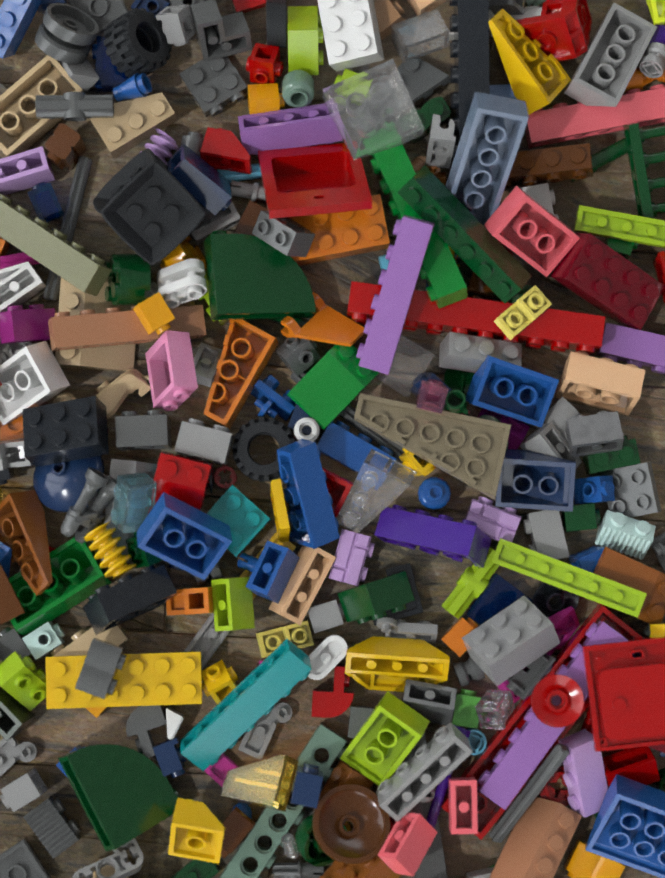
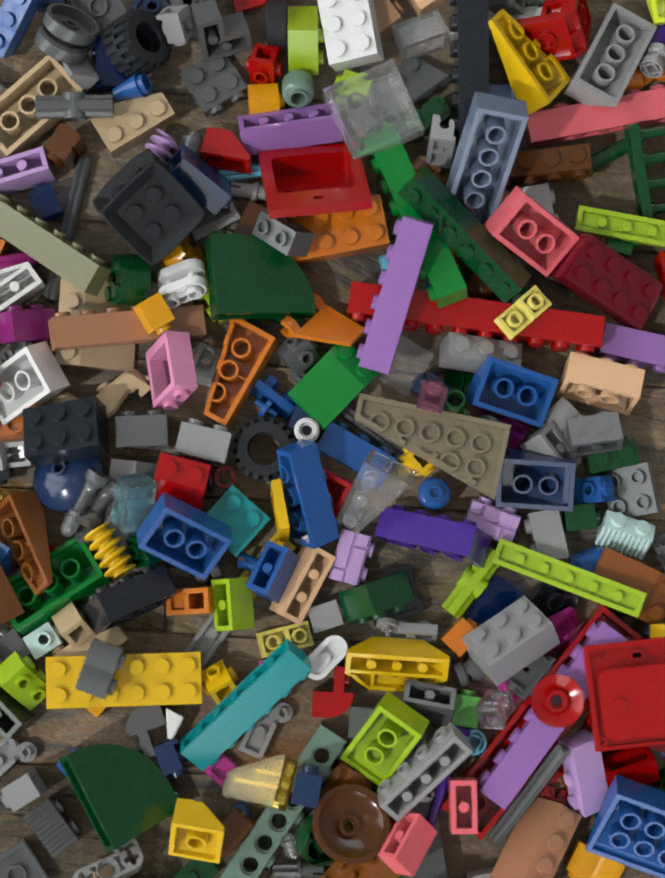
none -> tan brick [51,602,95,649]

